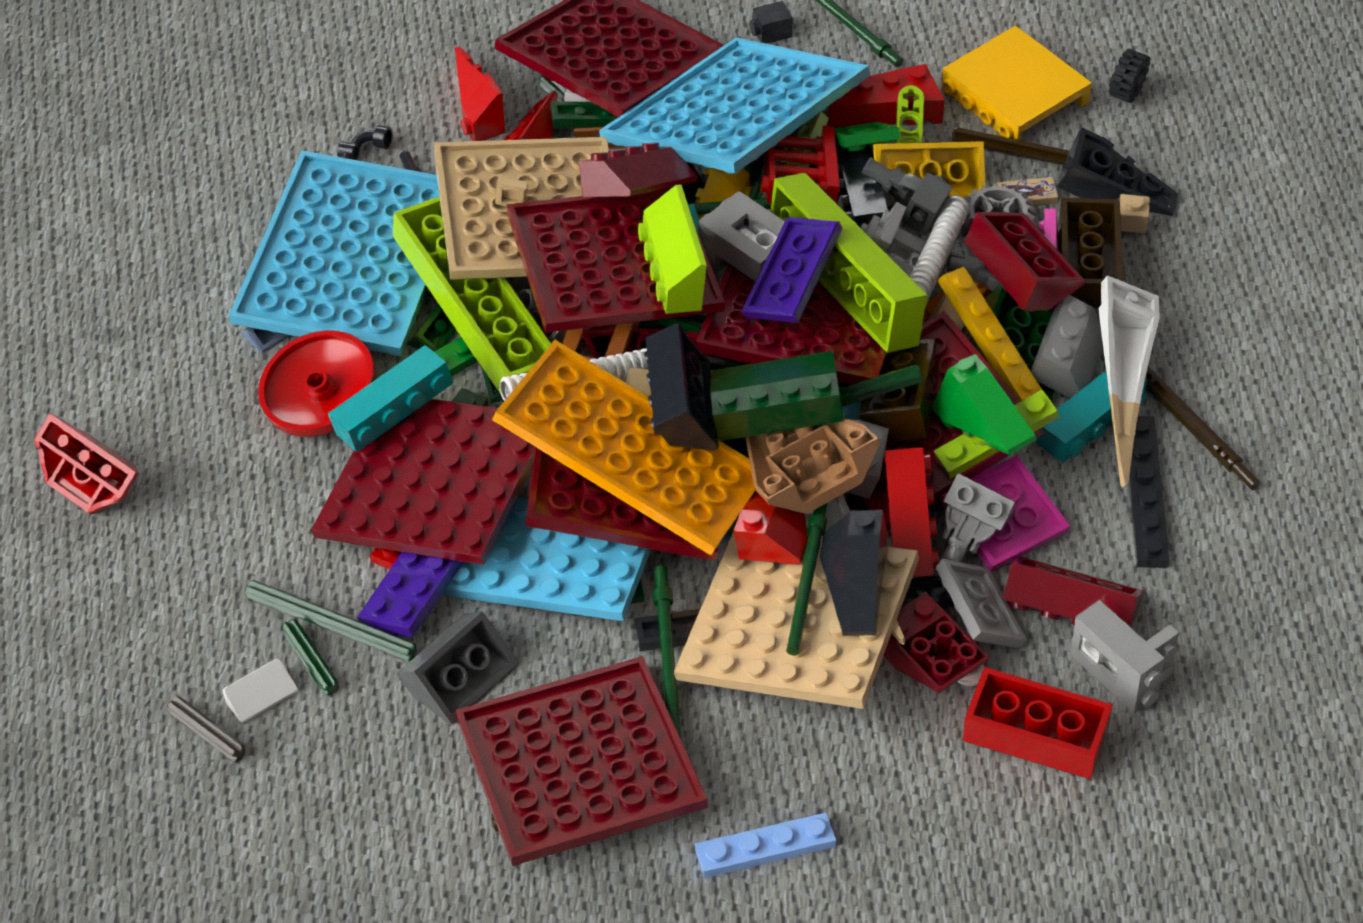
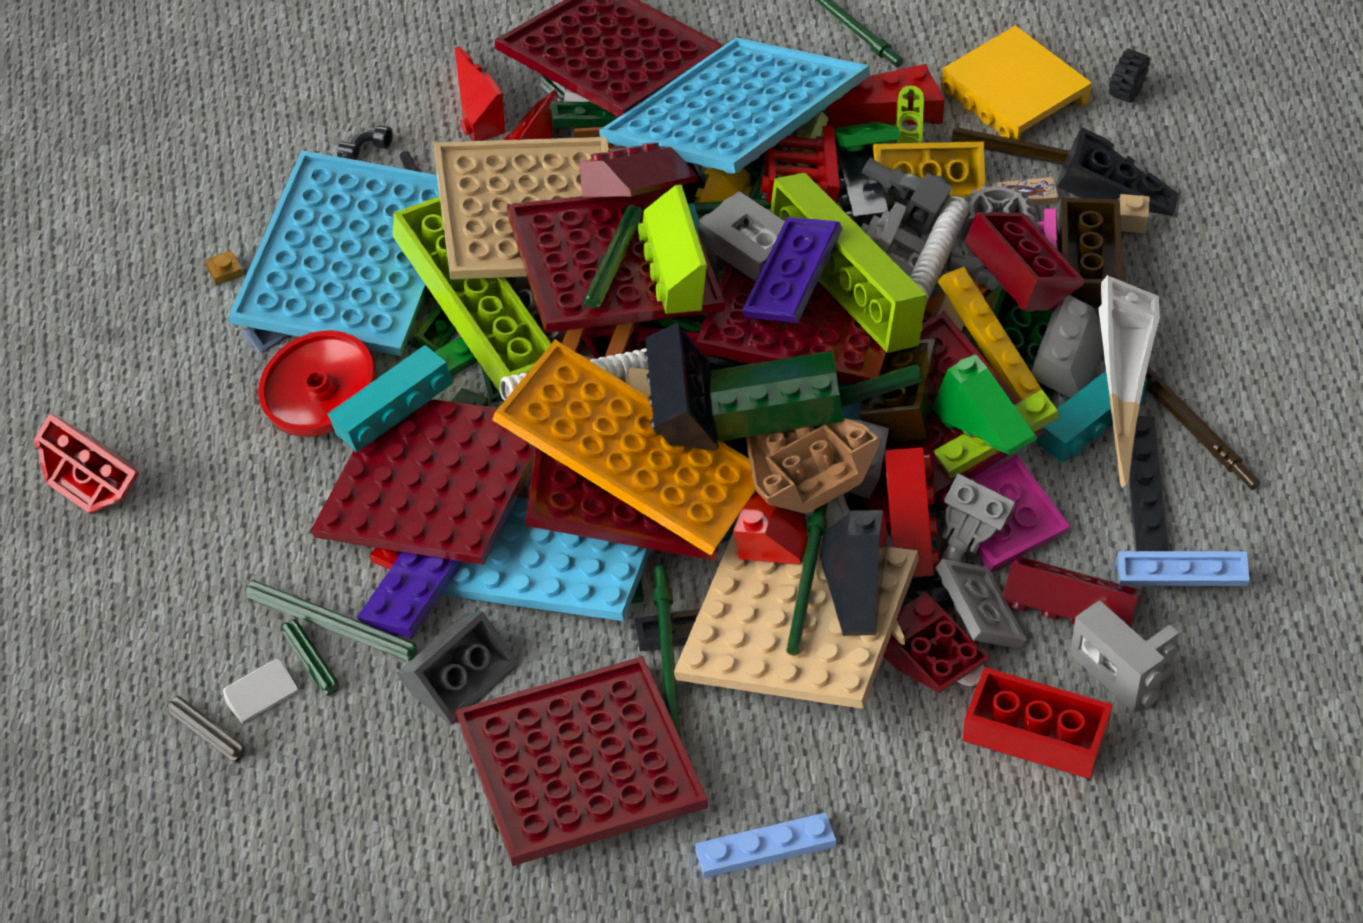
tan tile [495,176,528,206] -> none
black brick [749,1,793,44] -> none
none -> pearl gold plate [205,250,243,285]
none -> dark green axle [585,205,643,309]
none -> light blue panel [1114,551,1250,586]

